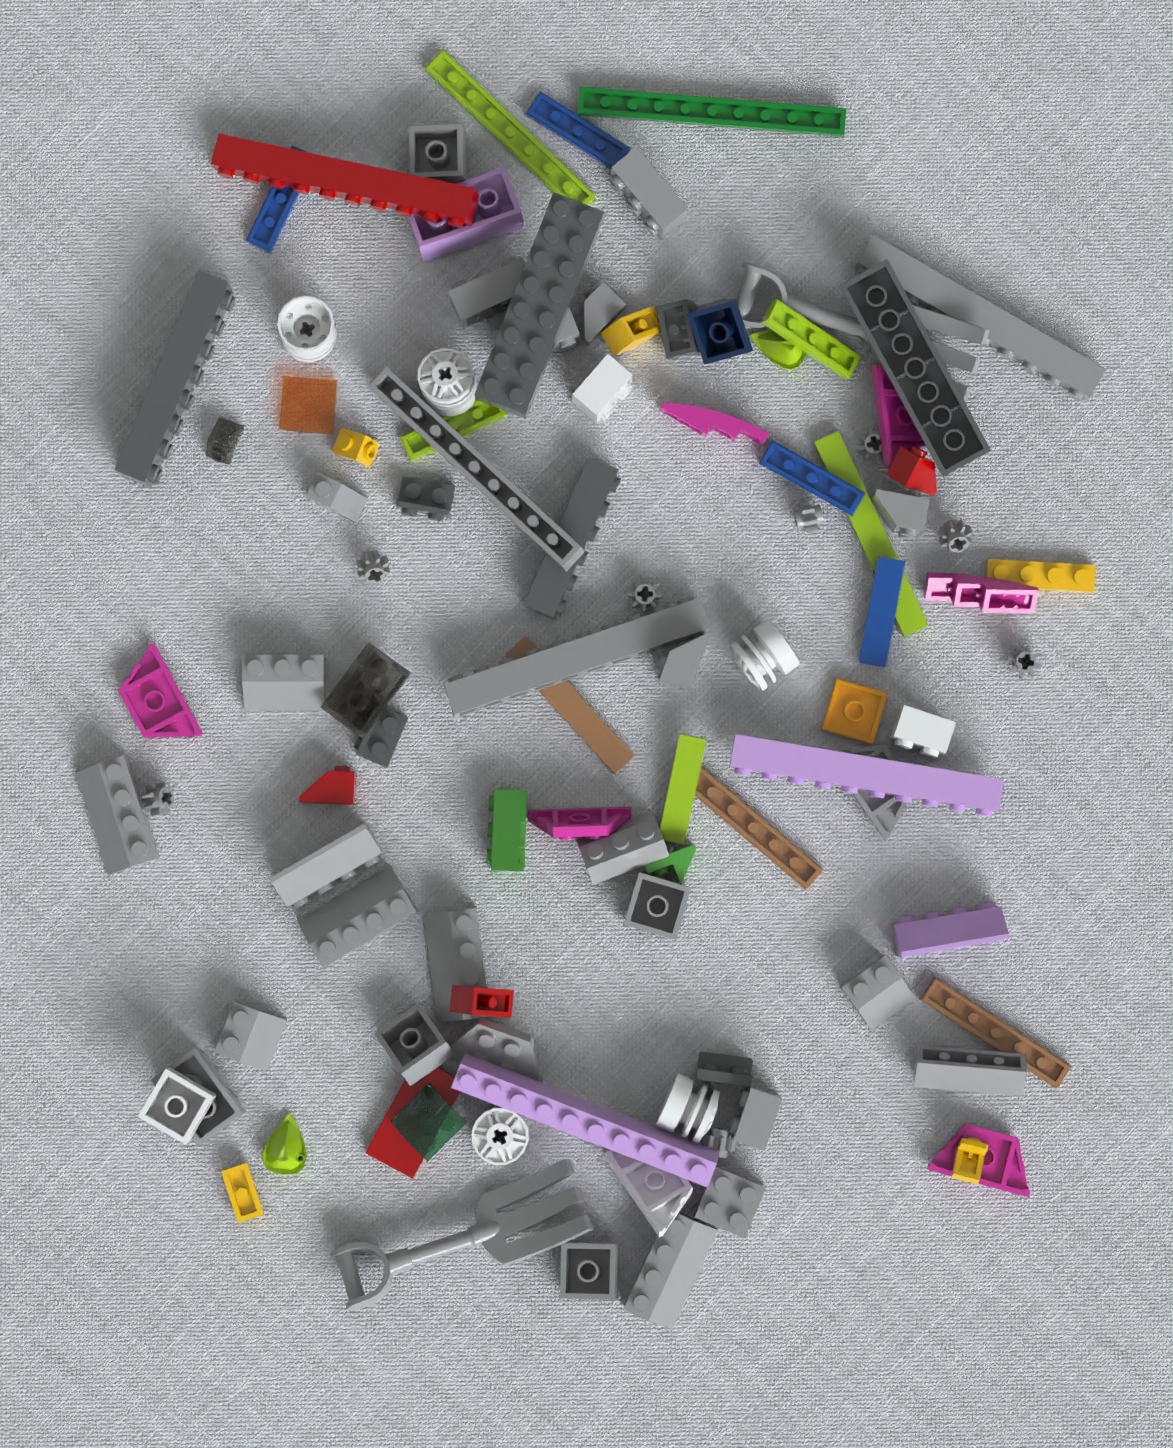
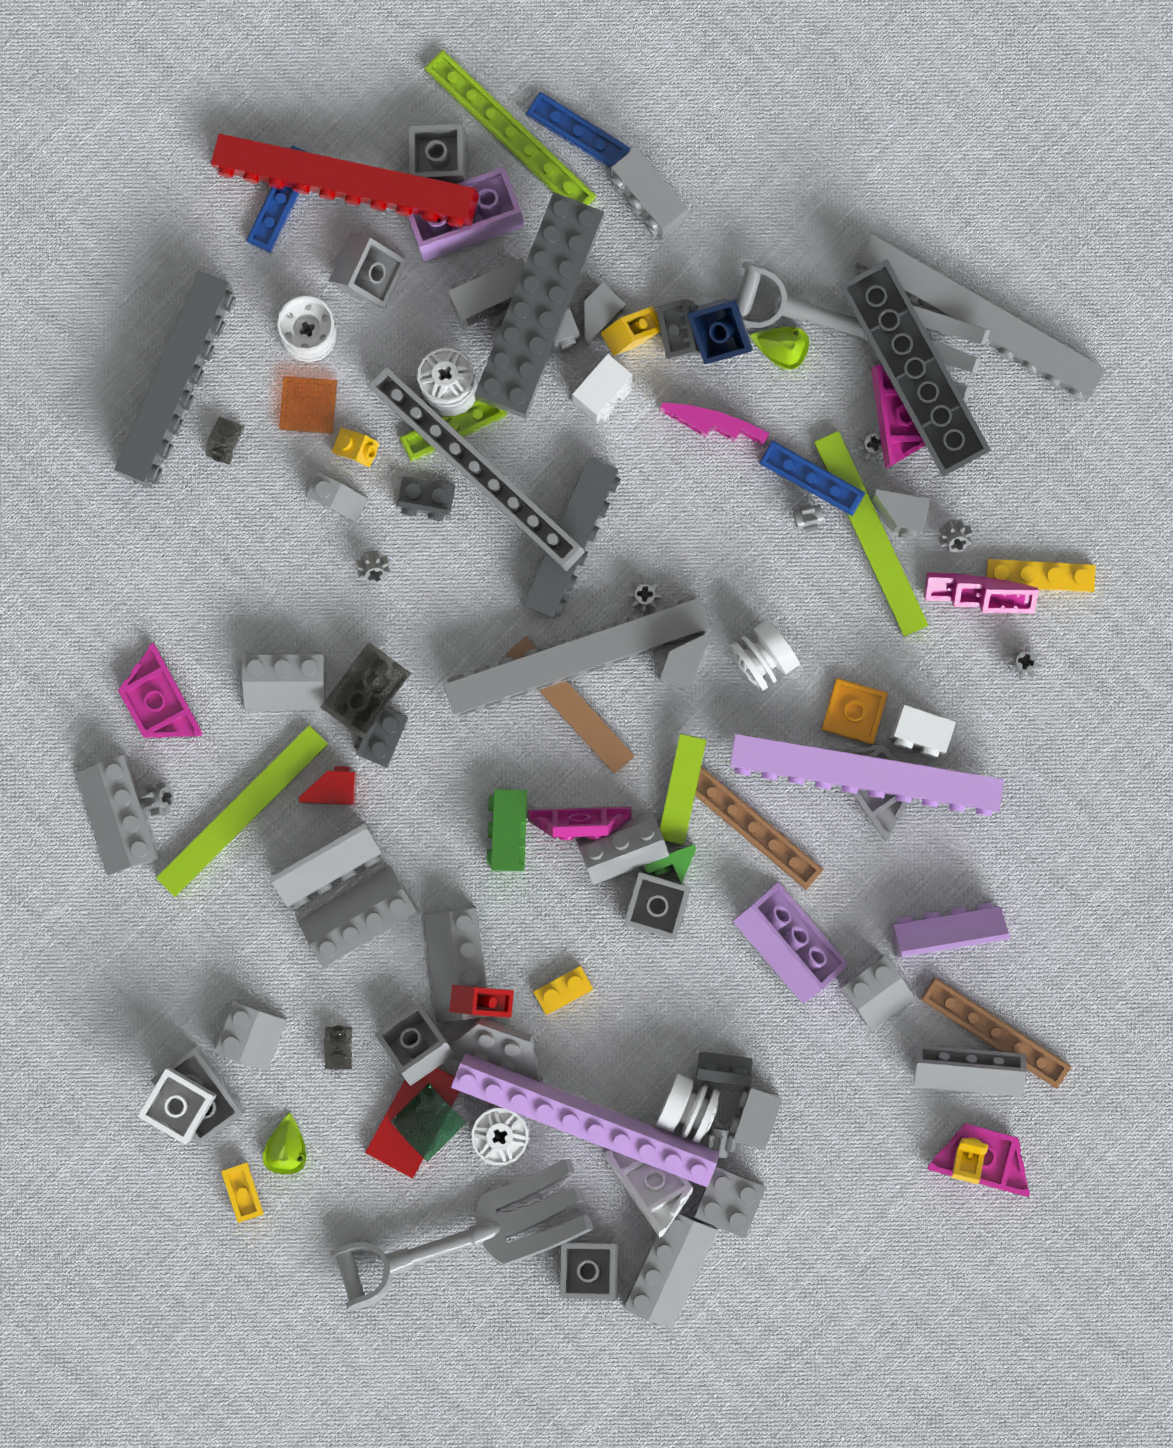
green plate [578,86,846,137] -> none
lime tile [761,298,861,380] -> none
blue tile [859,556,906,668] -> none
red slope [886,446,937,496] -> none
none -> lime tile [156,725,329,897]
none -> clear smoke bracket [324,1025,353,1069]
none -> light grey slope [328,232,407,308]
none -> yellow plate [533,966,594,1015]
none -> lavender slope [733,882,848,1004]

